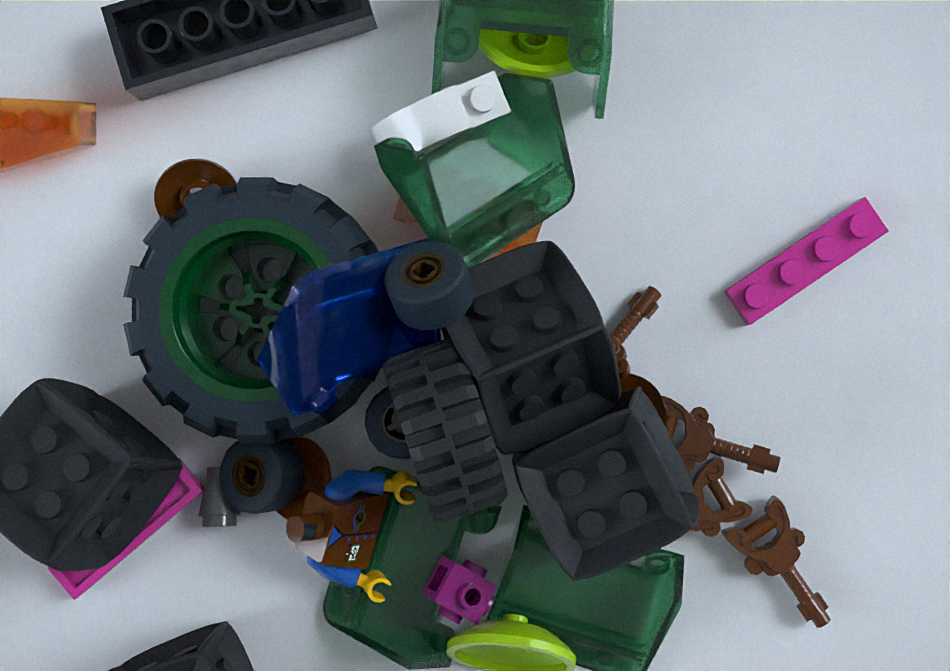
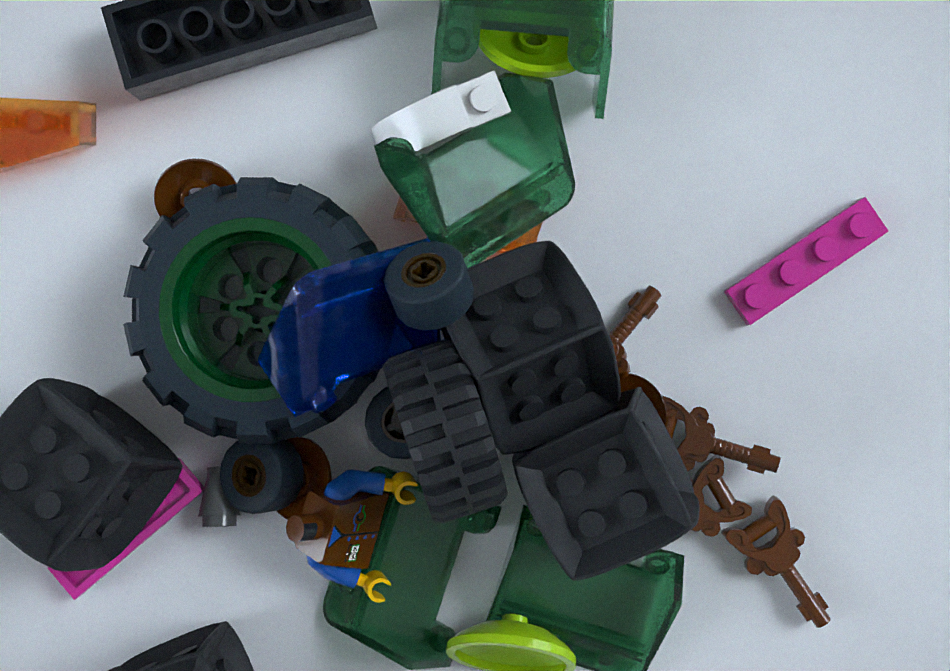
magenta brick [422,555,497,625] -> none

